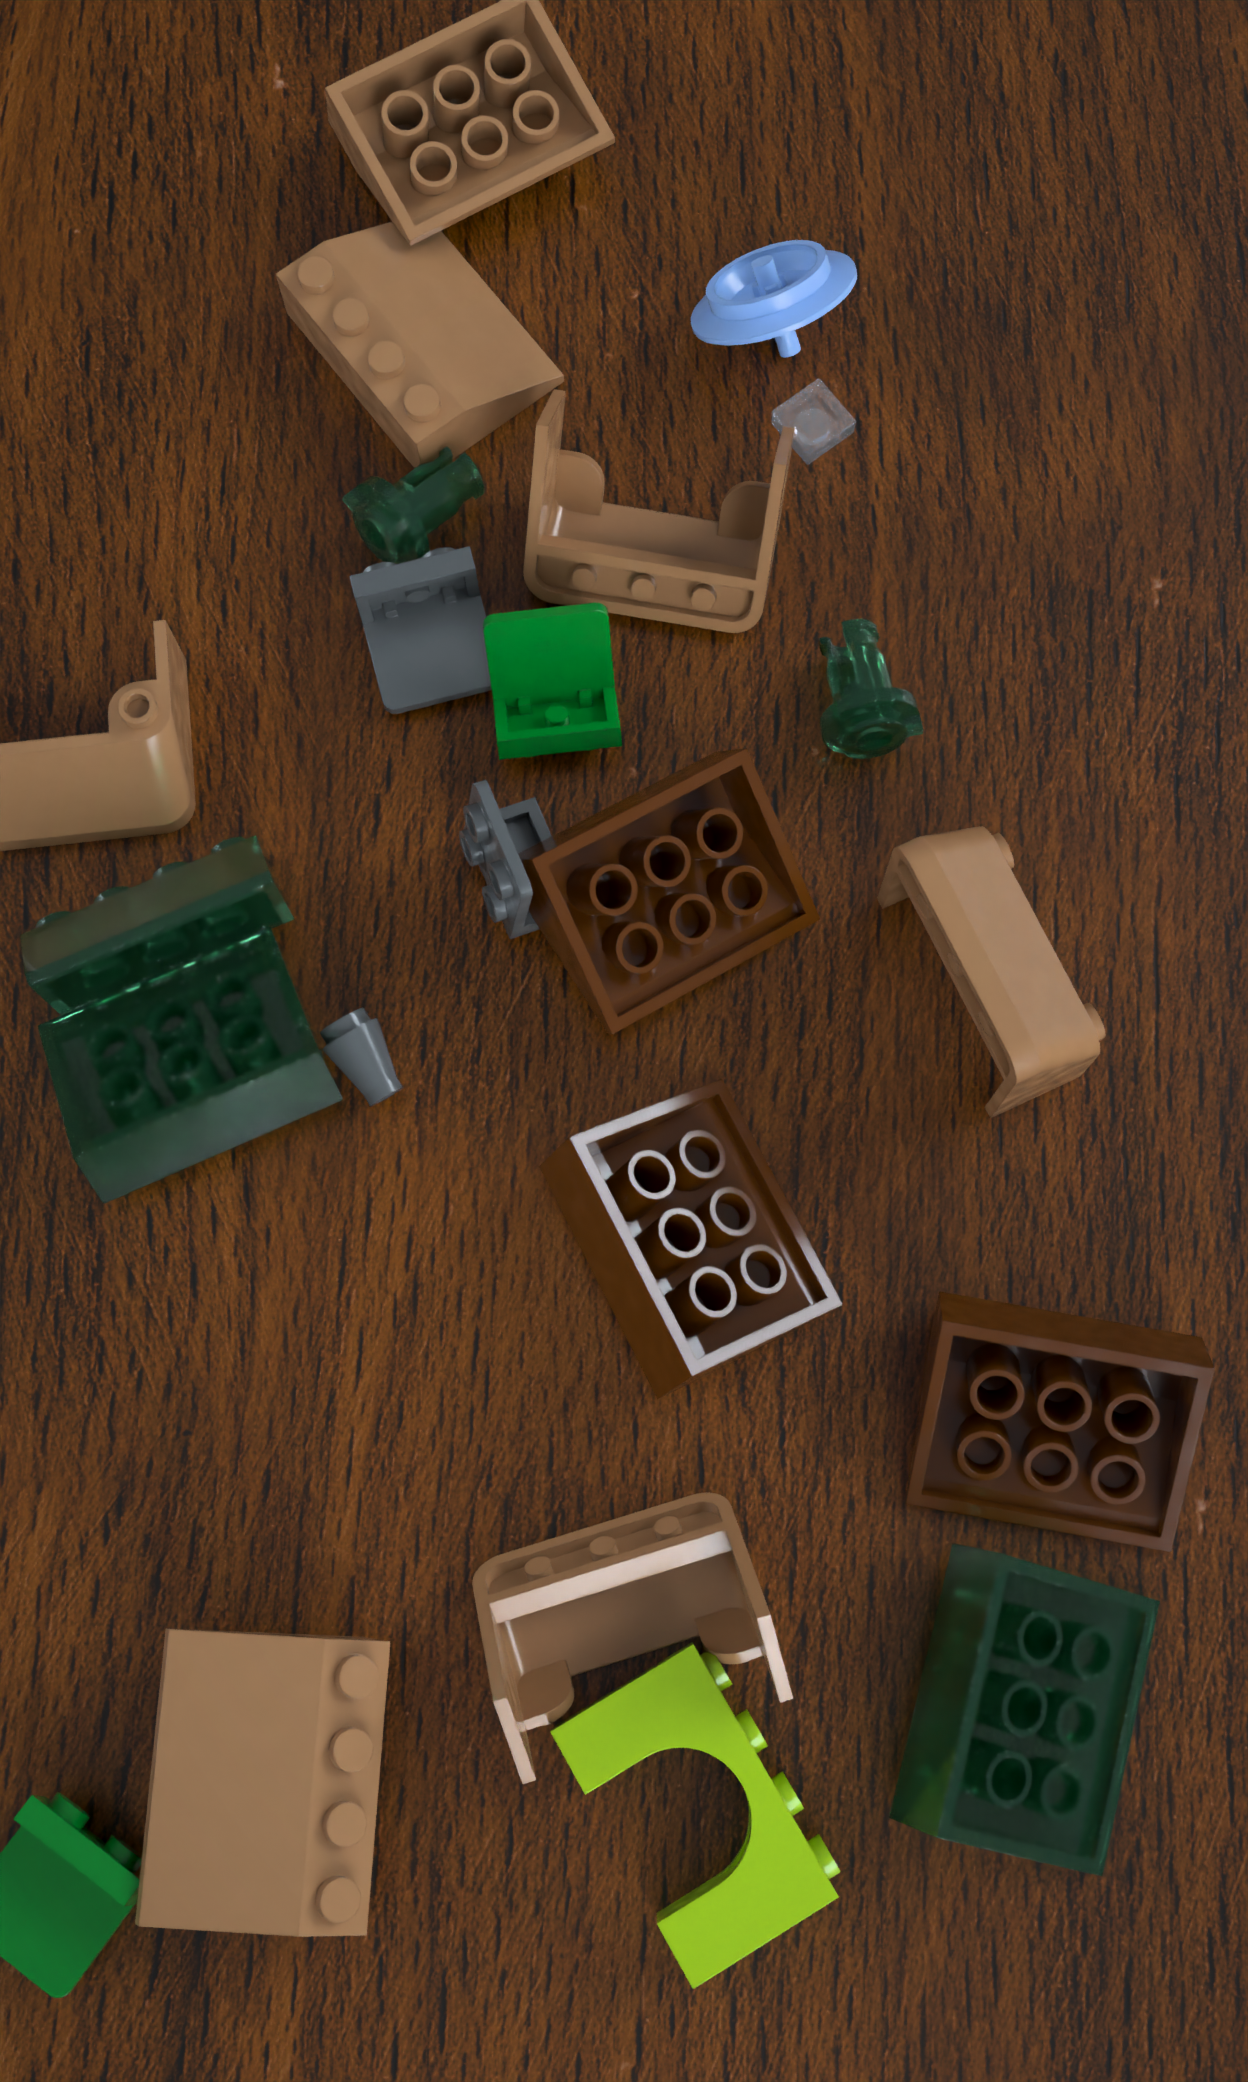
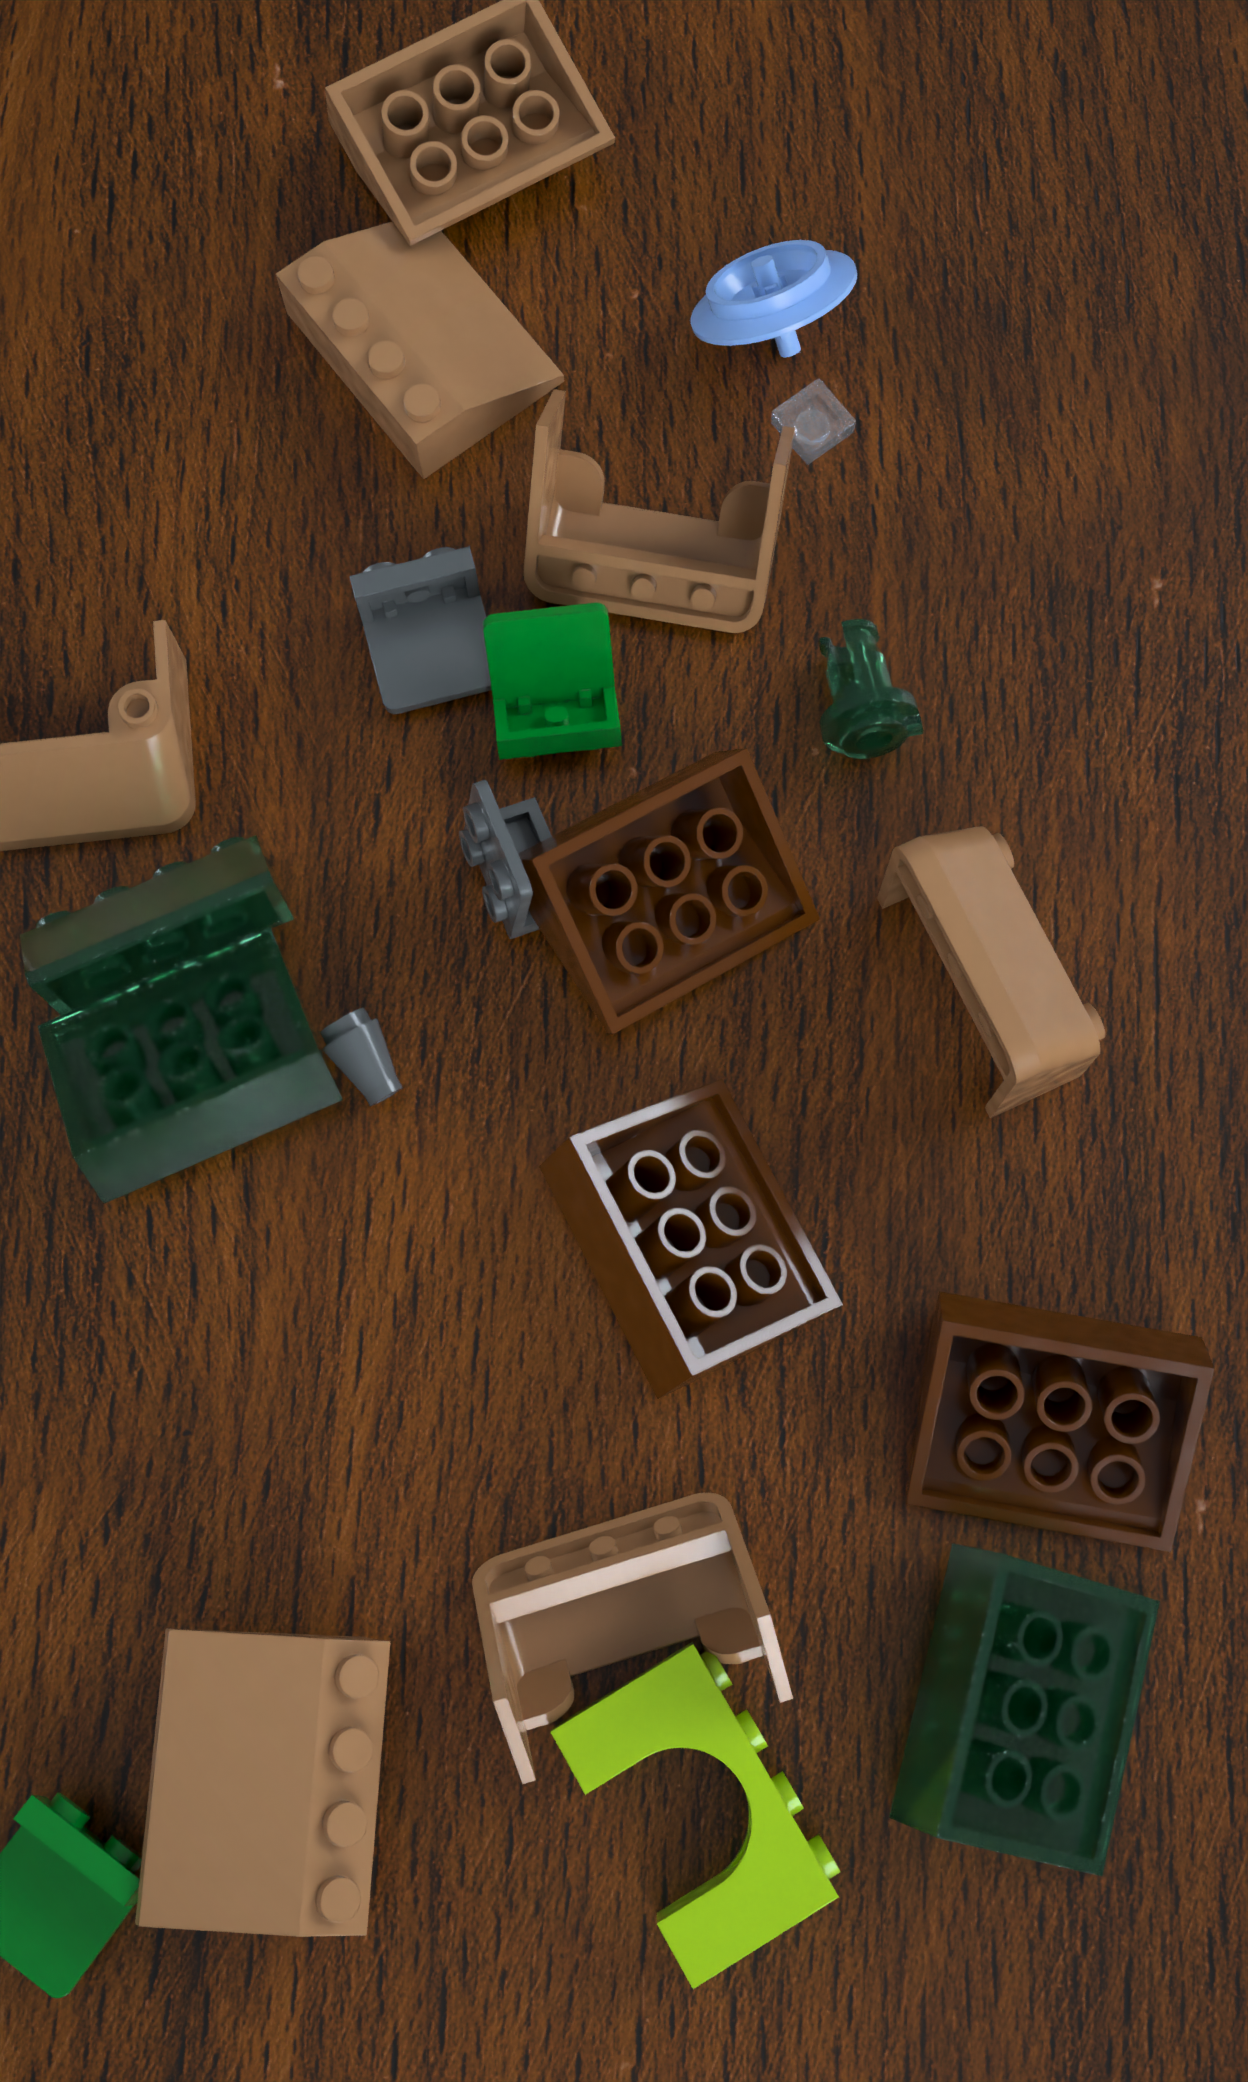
clear green piece [342,446,484,564] -> none

